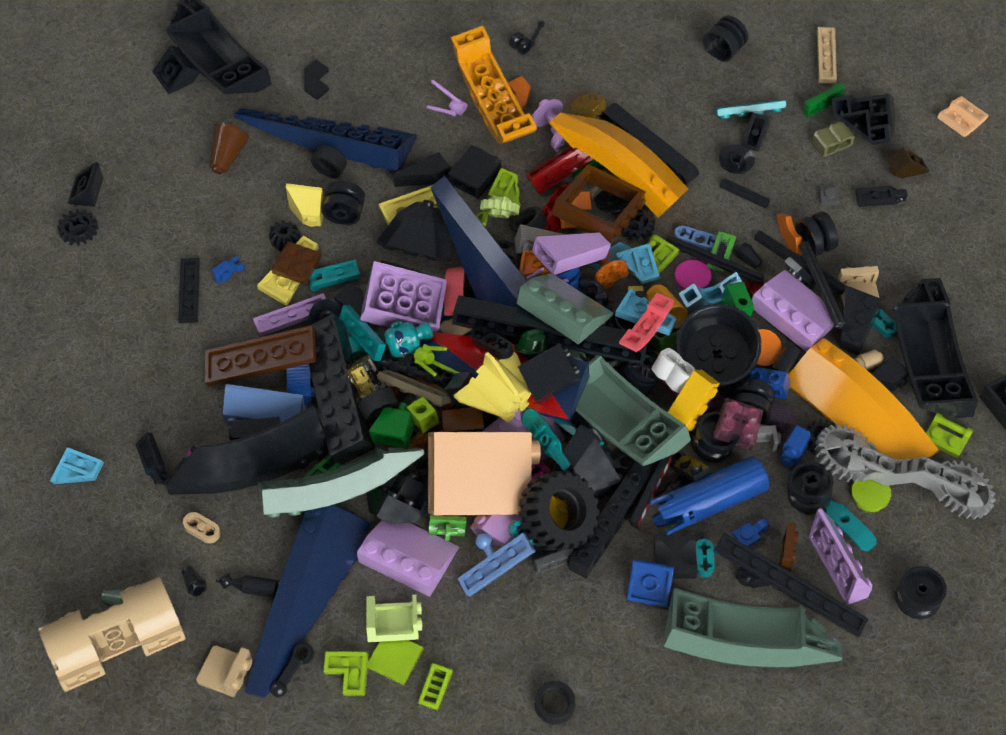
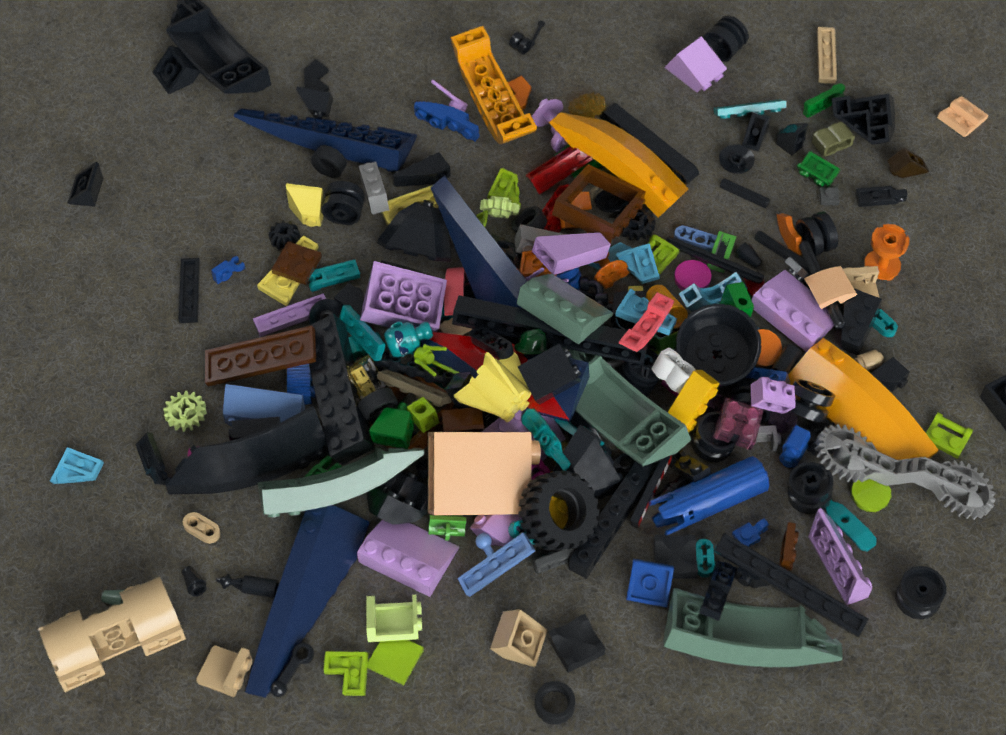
black gear [57,209,99,246] -> none
reddish brown cone [210,123,249,175] -> none
lime slope [418,663,453,711] -> none
black brick [448,145,501,199] -> none
black slope [894,278,978,418] -> none
none -> yellowish green gear [163,391,207,432]
none -> black slope [296,86,333,119]
none -> light grey brick [359,162,389,214]
none -> blue slope [414,102,479,141]
none -> tan slope [490,609,547,667]
none -> black brick [548,614,605,673]
none -> lavender slope [665,36,727,92]
none -> black slope [699,560,737,621]
none -> lavender brick [750,377,796,414]
none -> black slope [776,123,808,156]
none -> black wheel [790,379,835,422]
none -> green bracket [797,151,840,187]
none -> light nougat slope [804,266,857,309]
none -> orange piece [864,224,909,281]

